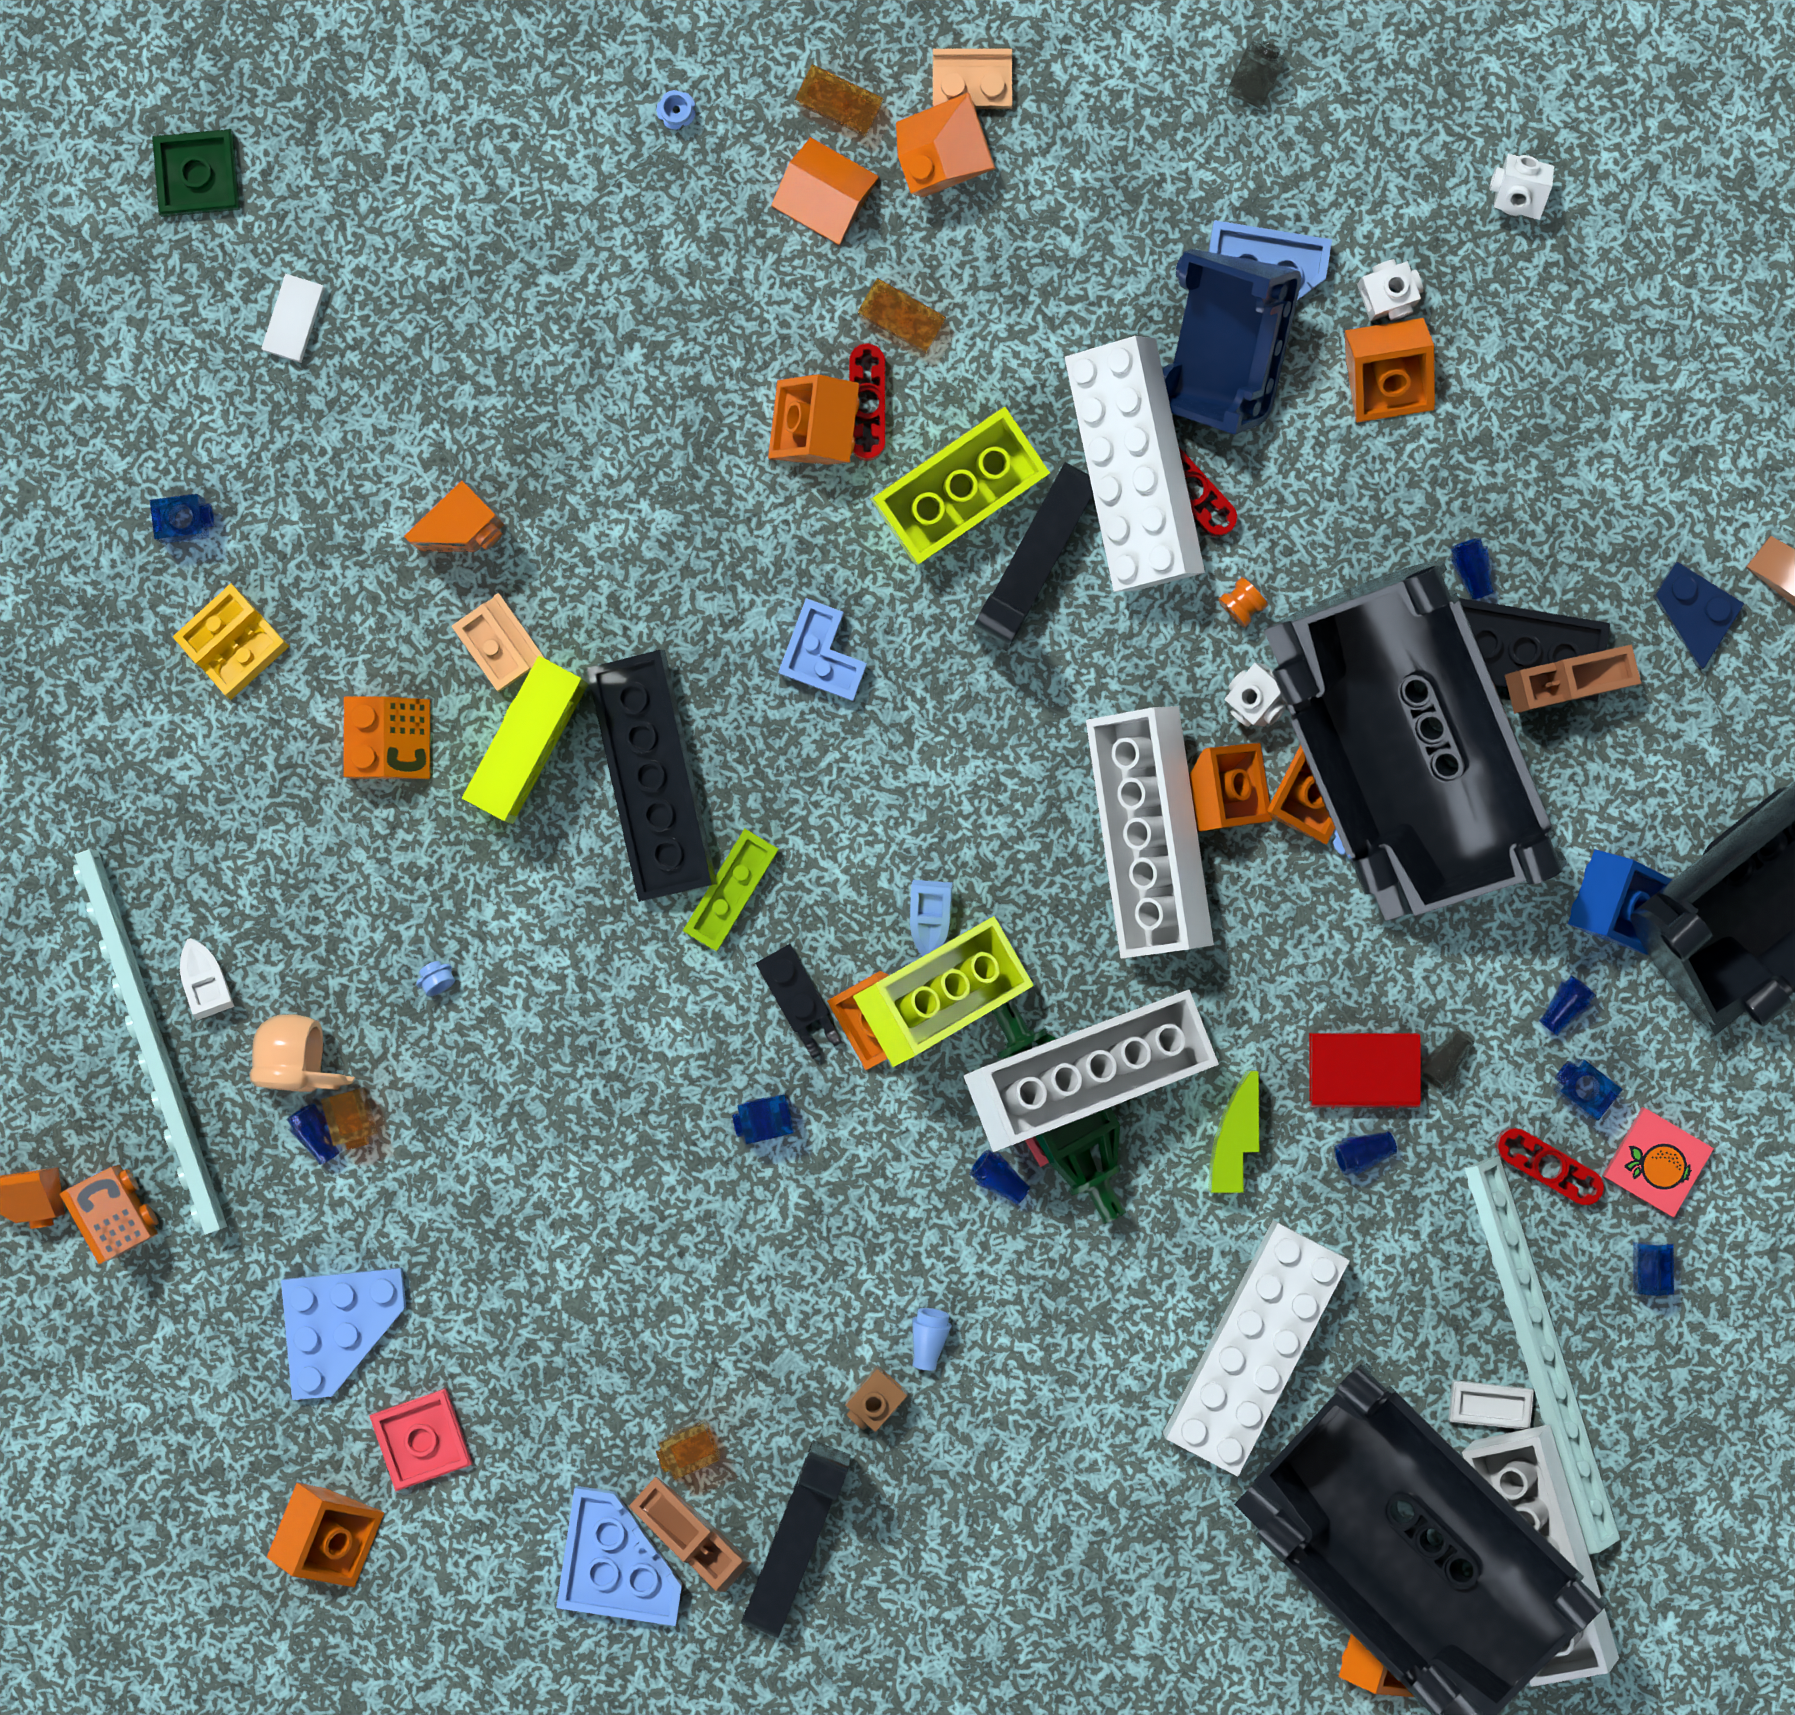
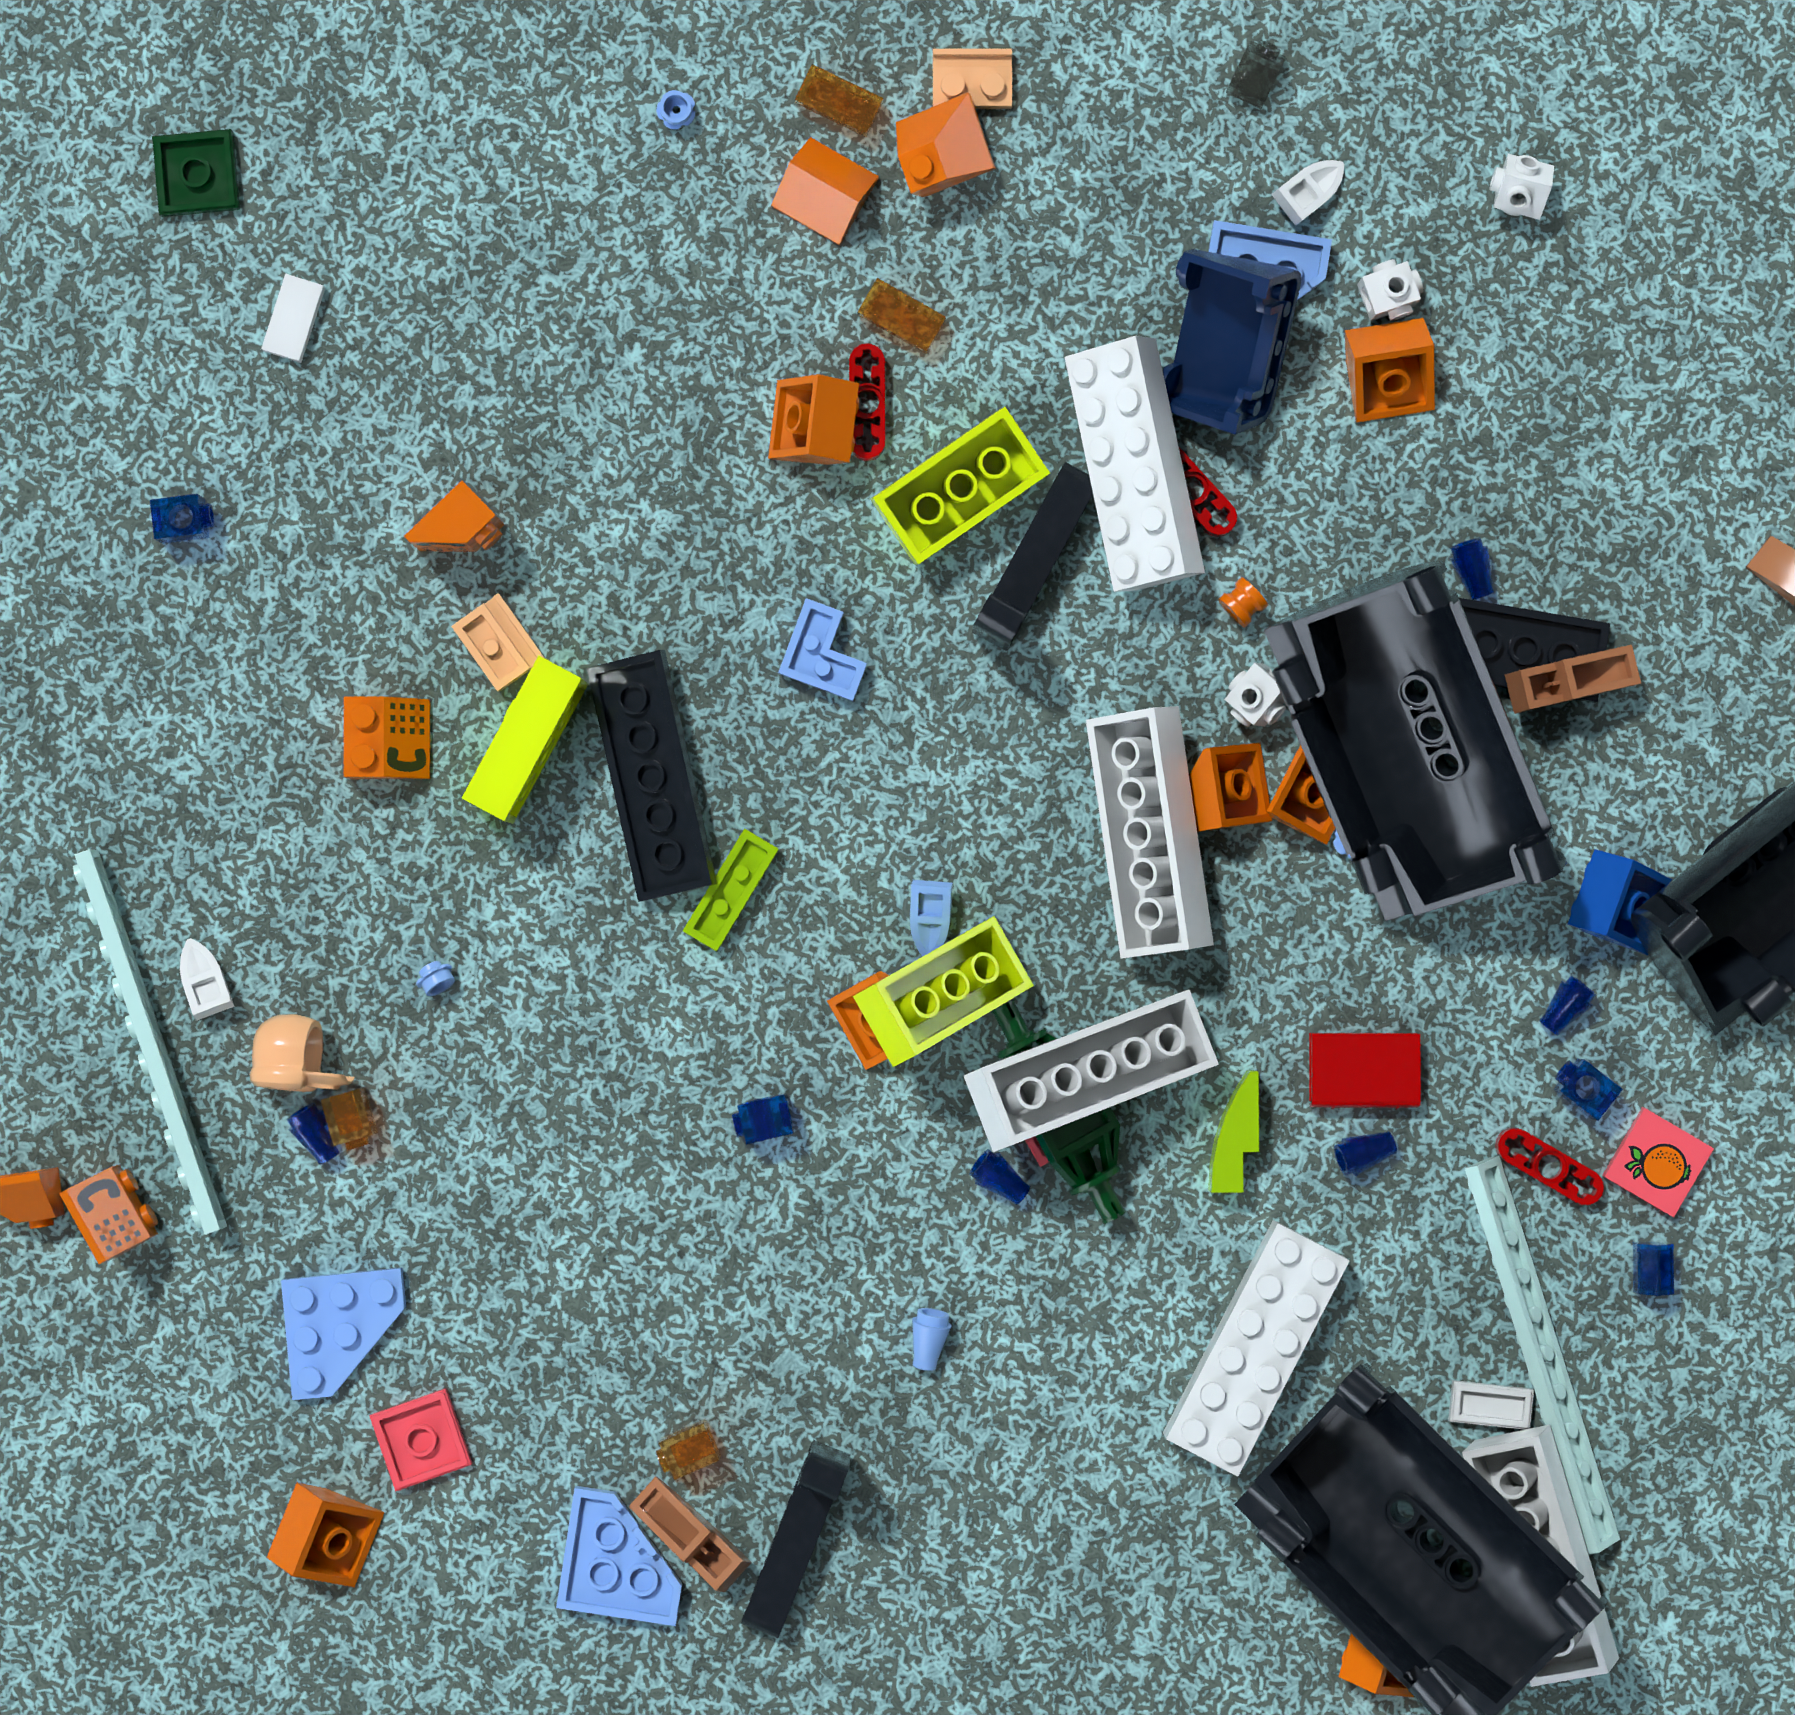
yellow slope [172,583,290,700] -> none
black hinge [755,944,842,1059] -> none
medium nougat brick [845,1364,907,1432] -> none
clear smoke cone [1421,1029,1474,1091] -> none
dark blue wing [1653,561,1744,669] -> none
none -> white plate [1271,160,1345,226]

